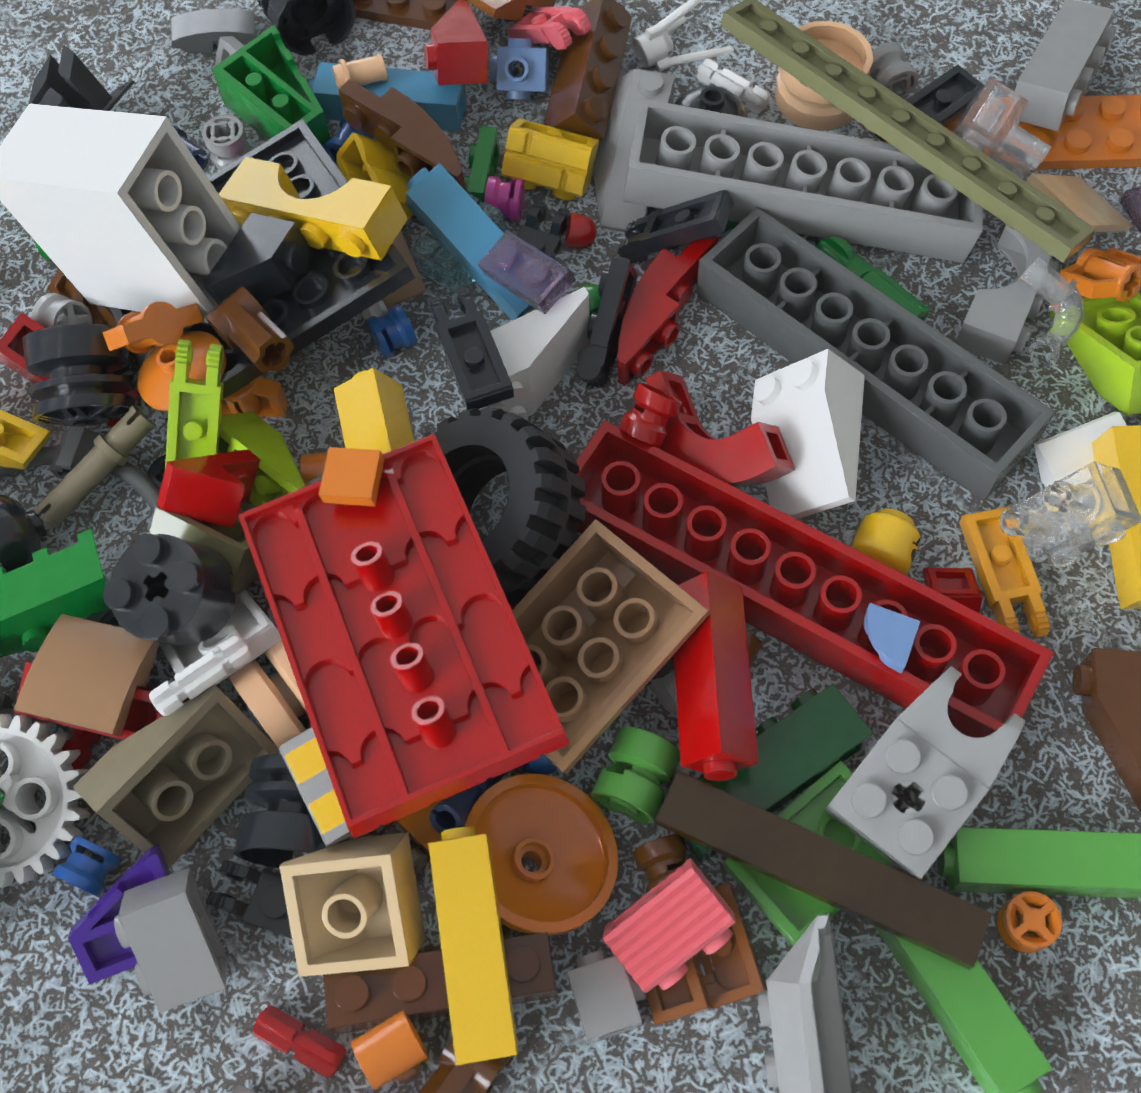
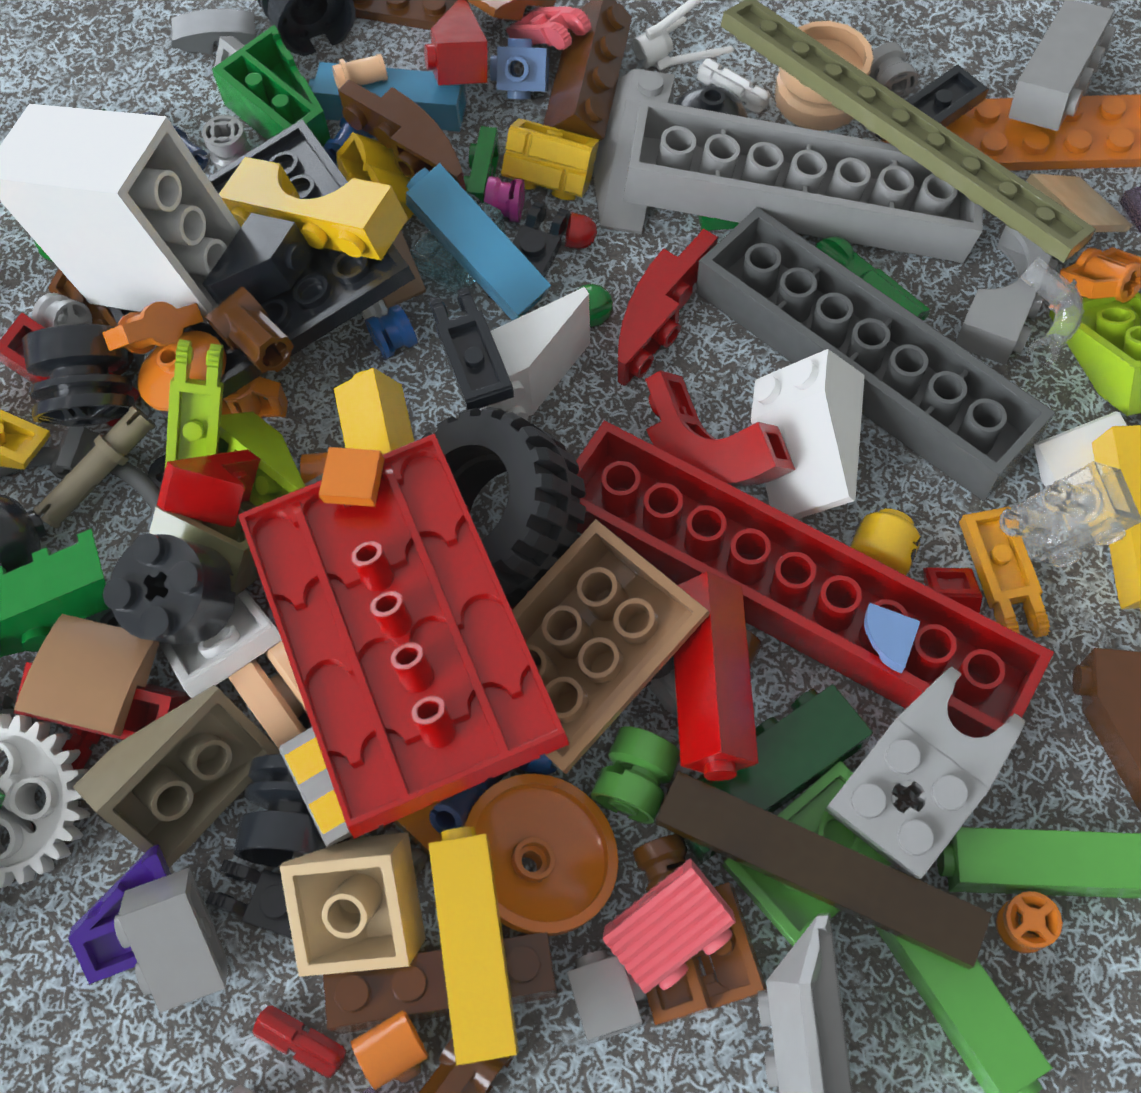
black piece [29,45,135,111] -> none
blue wheel [52,835,123,898] -> none
white axle [149,635,252,716] -> none
clear purple plate [477,231,576,314] -> none
black hinge [575,256,638,389] -> none
black hinge [617,190,734,264] -> none
red wheel [619,382,682,447] -> none
clear brick [951,77,1051,179] -> none

